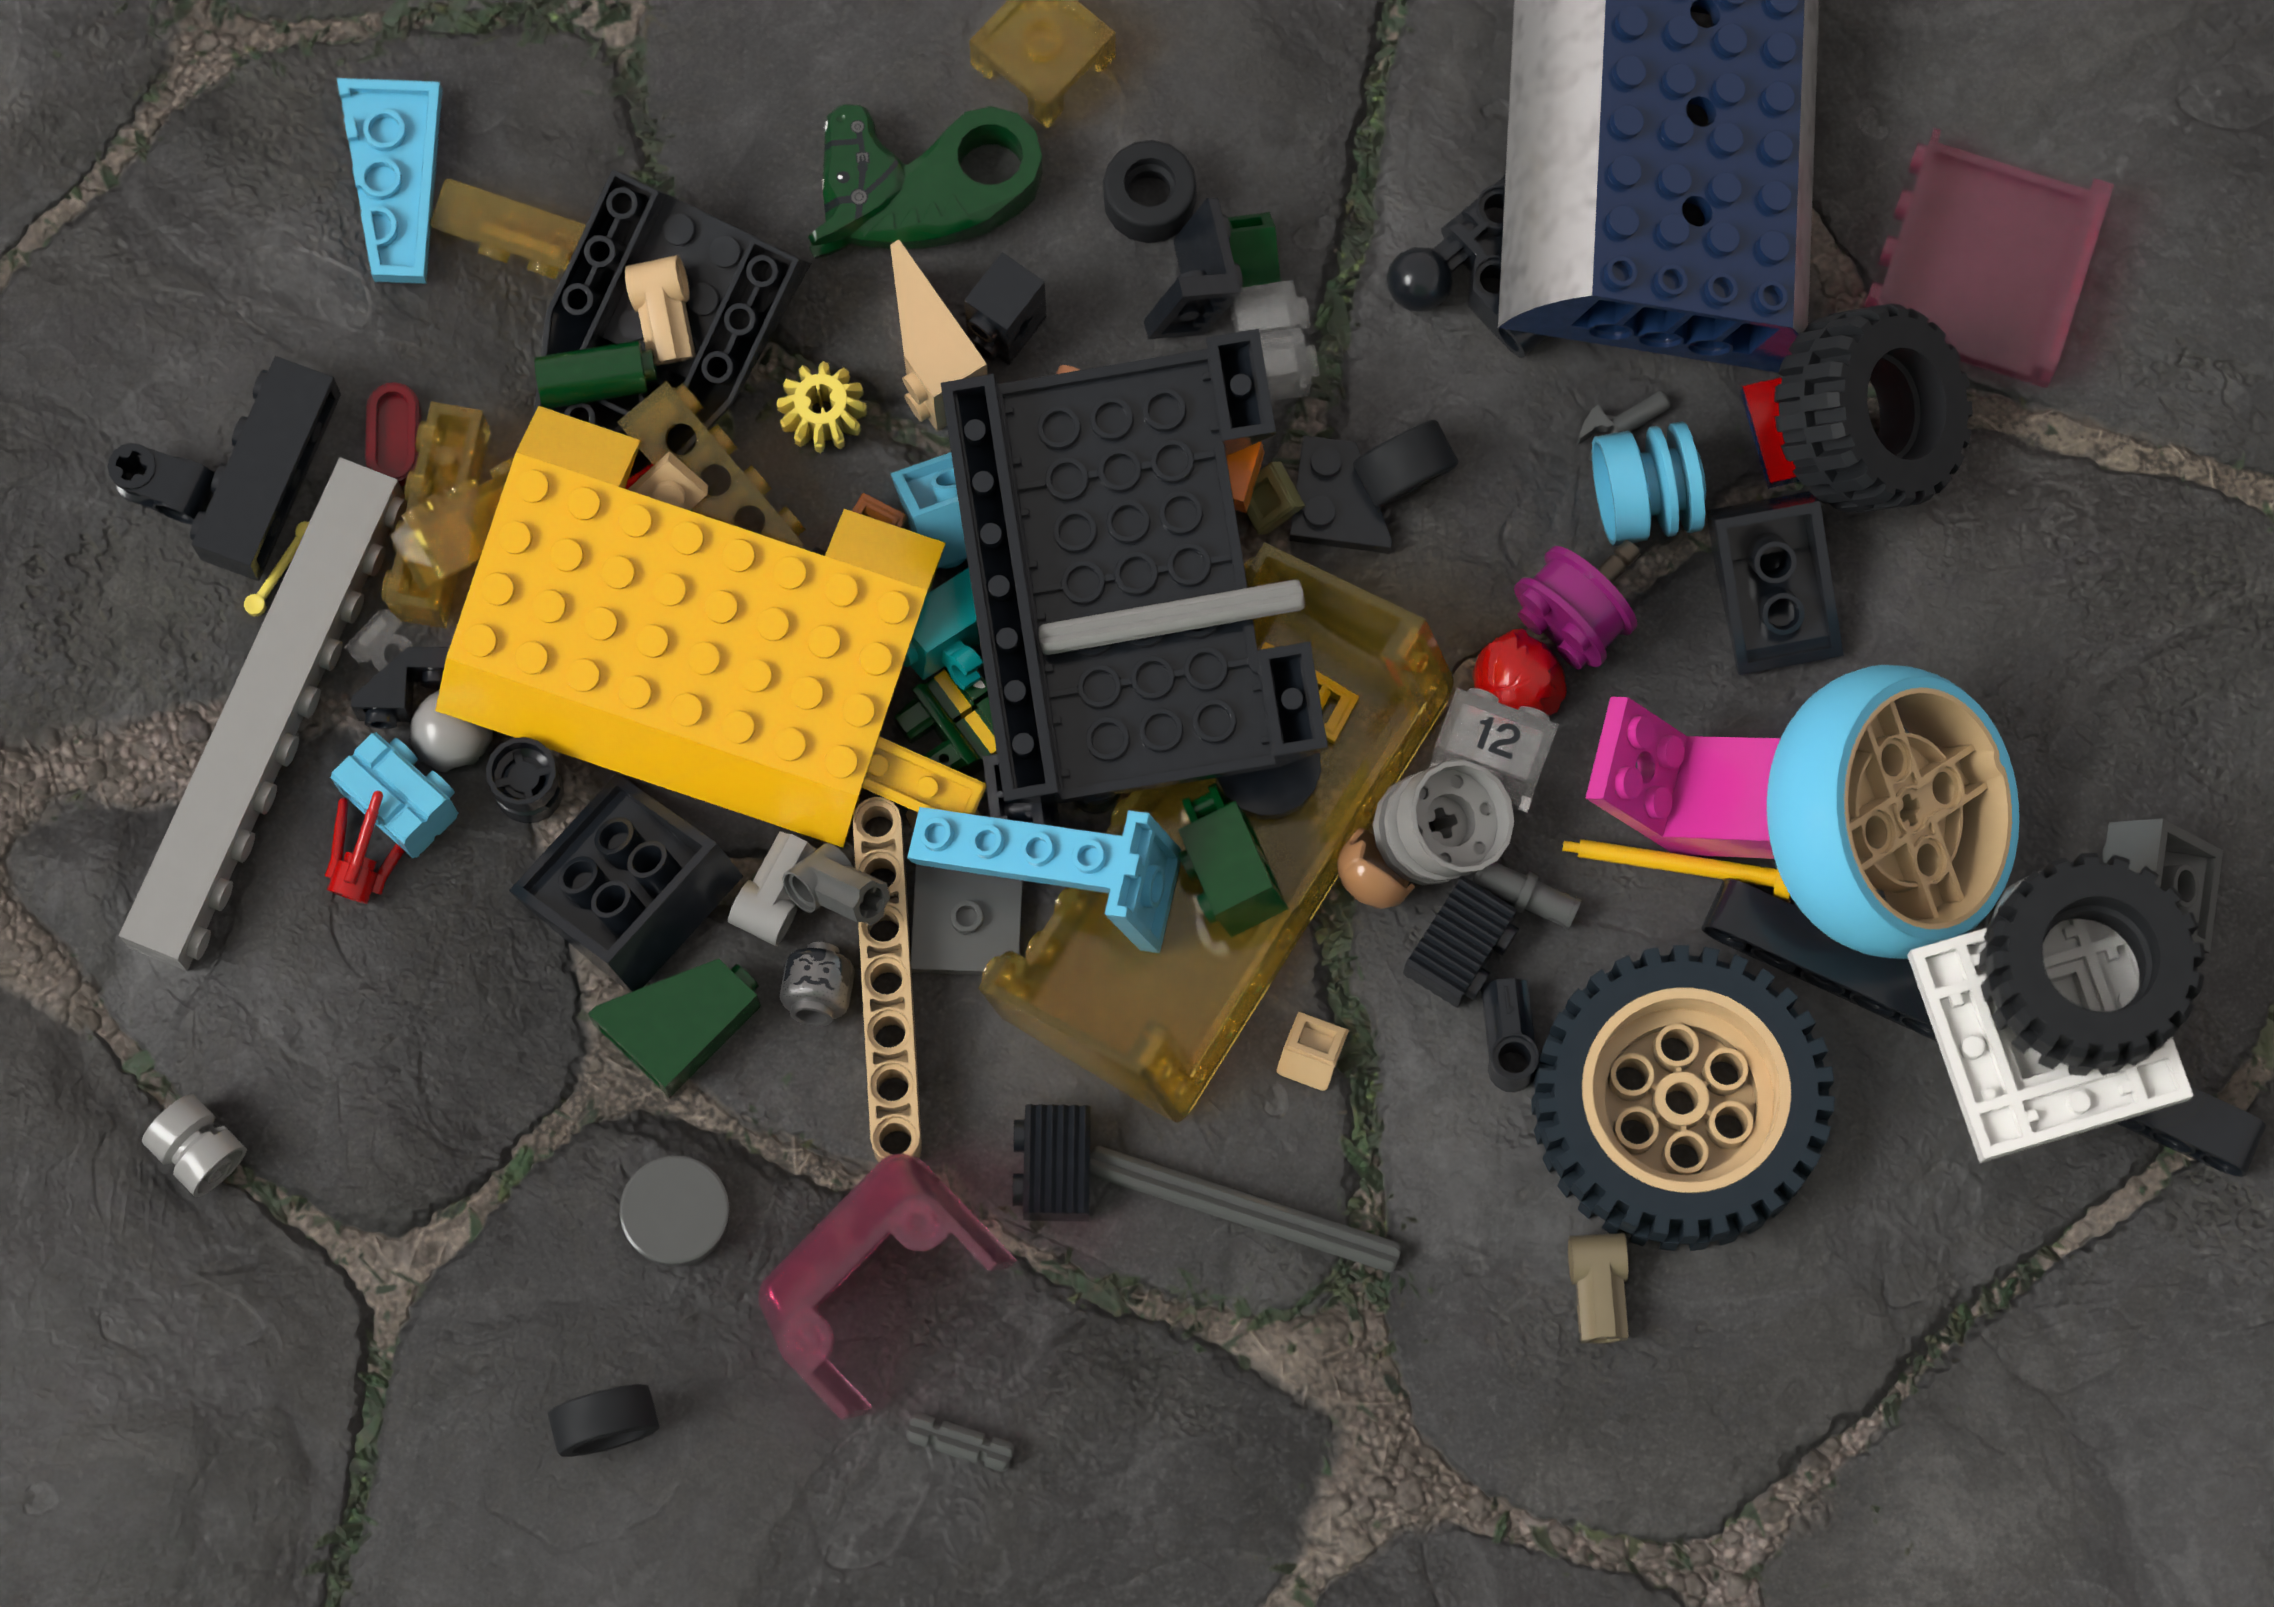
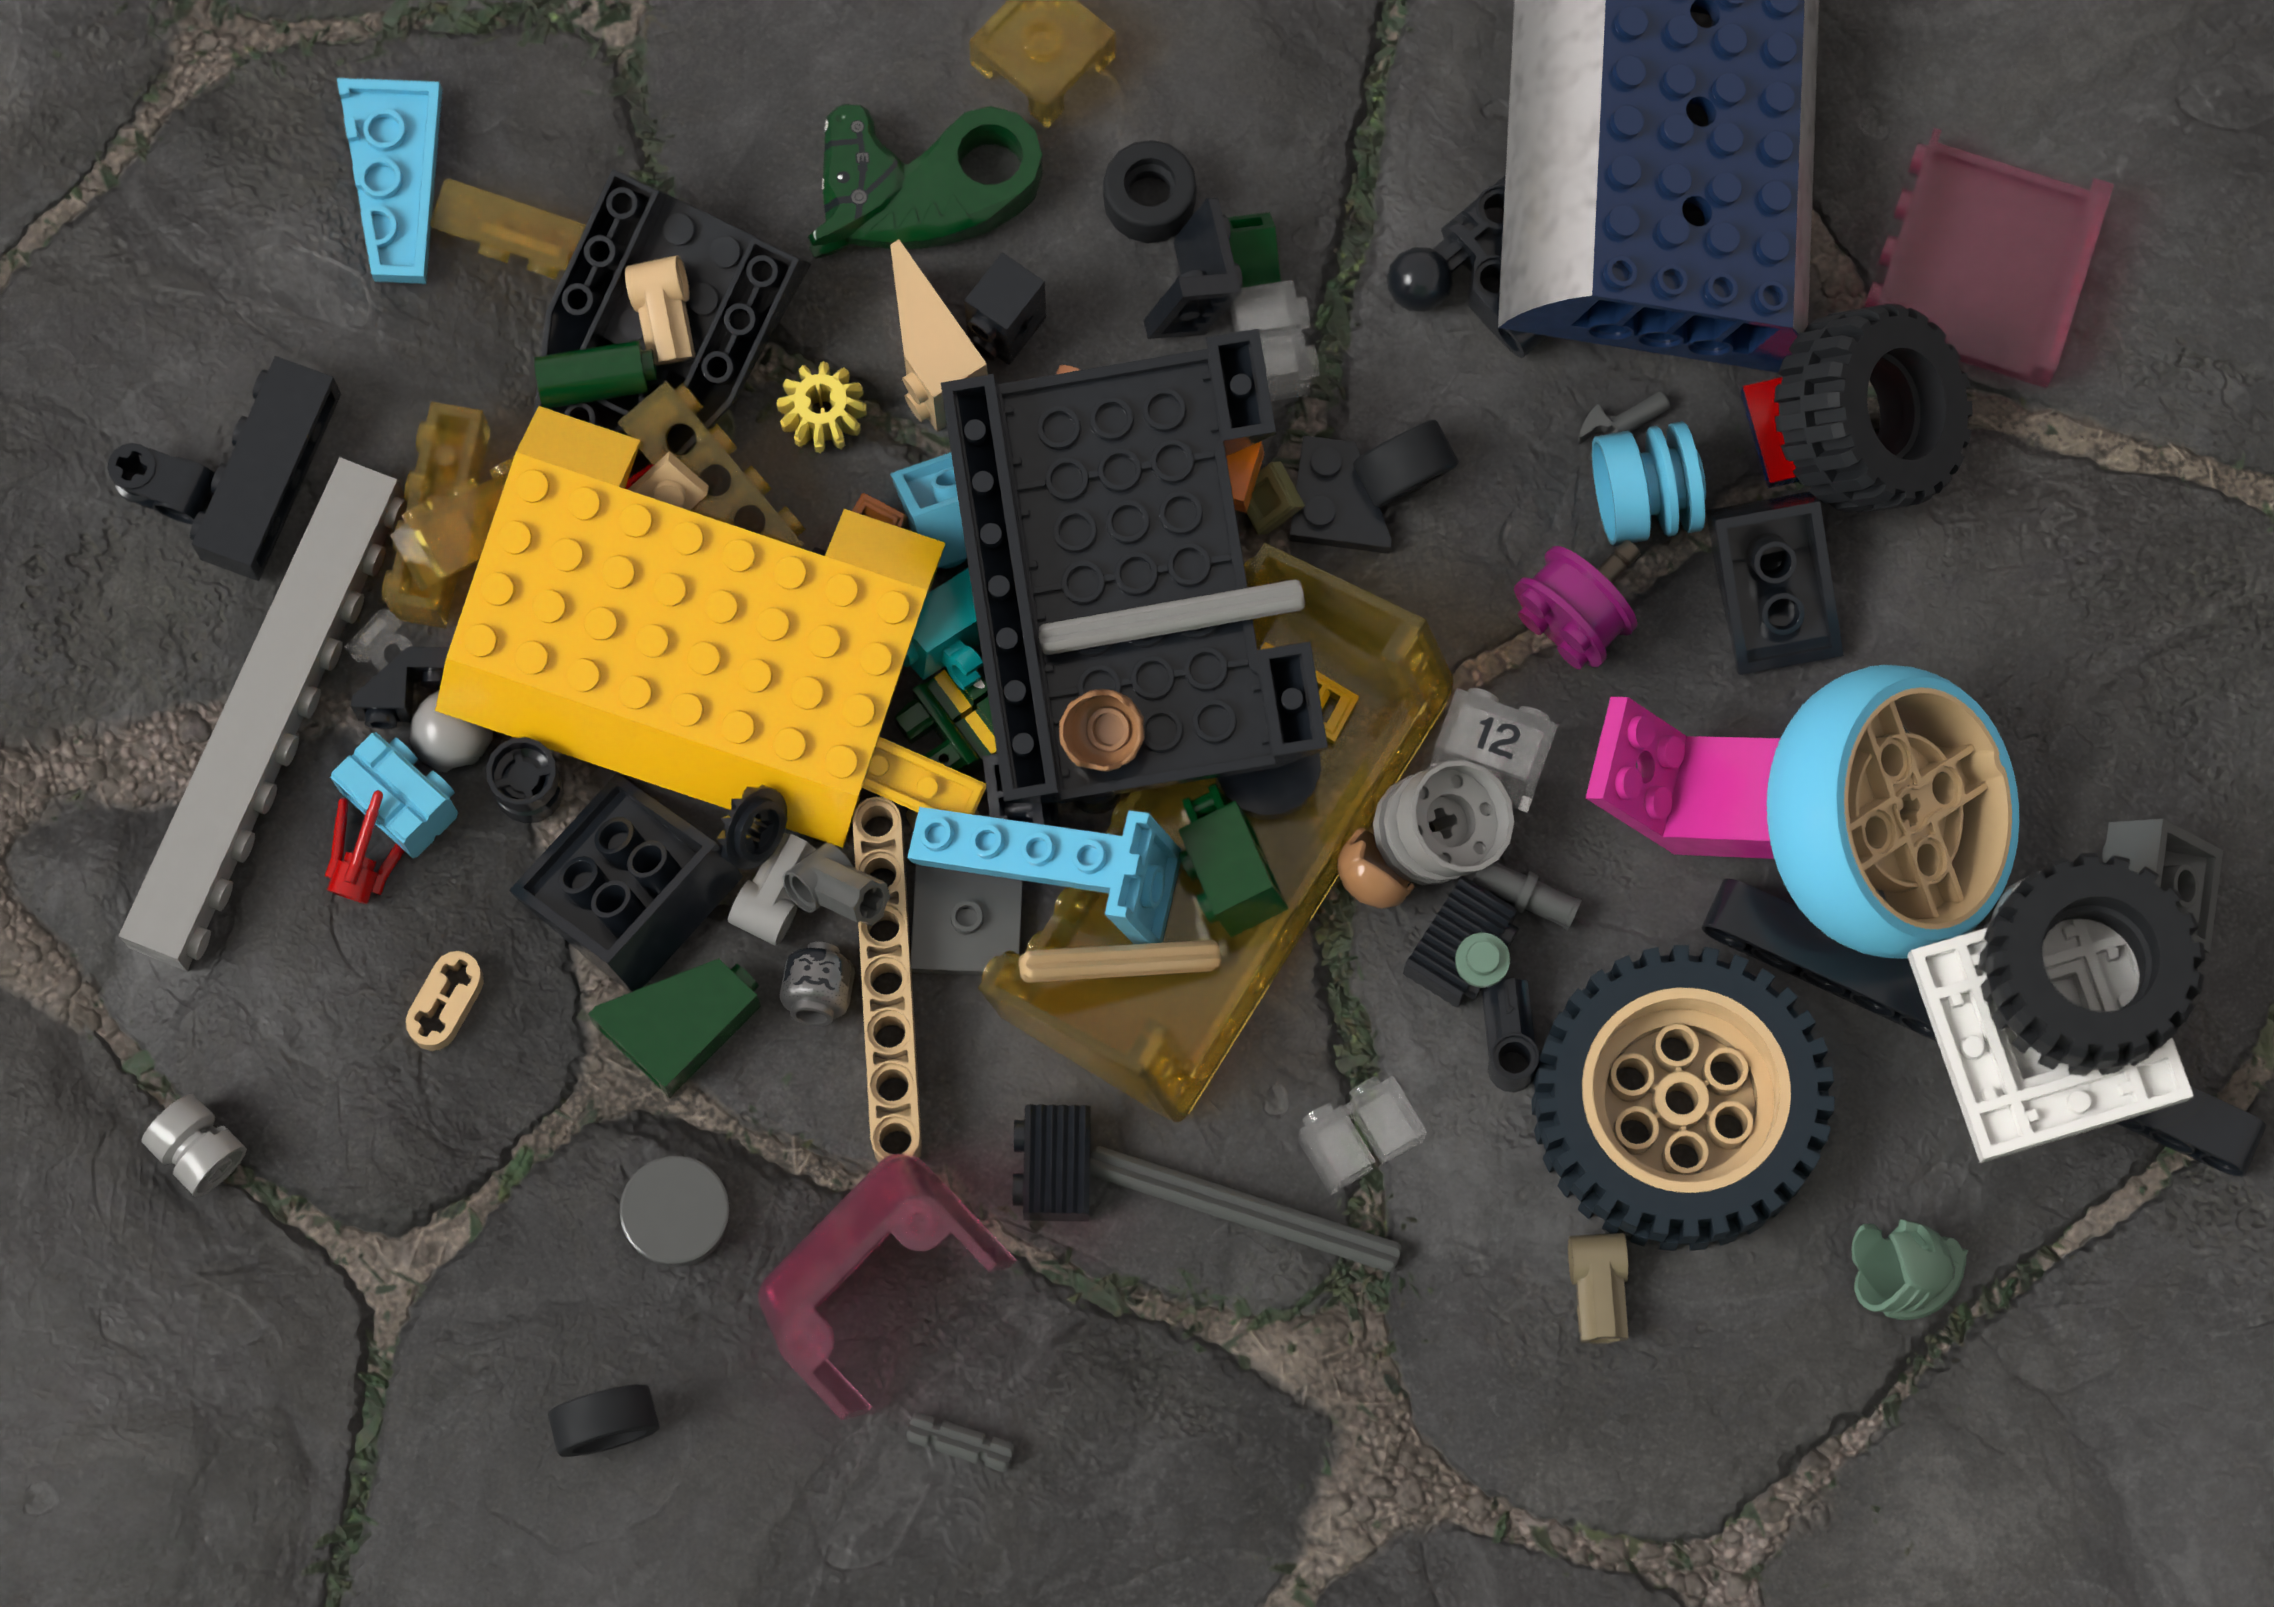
light yellow hinge [244,521,309,617] -> none
dark red tile [365,382,421,487] -> none
tan slope [1277,1011,1349,1091] -> none
red hair [1472,628,1567,725] -> none
yellow piece [1562,839,1791,903] -> none
none -> tan beam [406,951,484,1051]
none -> black gear [717,784,787,870]
none -> tan axle [1018,940,1222,983]
none -> medium nougat hair [1059,689,1145,771]
none -> clear piece [1298,1076,1427,1195]
none -> sand green plate [1455,933,1510,988]
none -> sand green helmet [1851,1219,1968,1320]

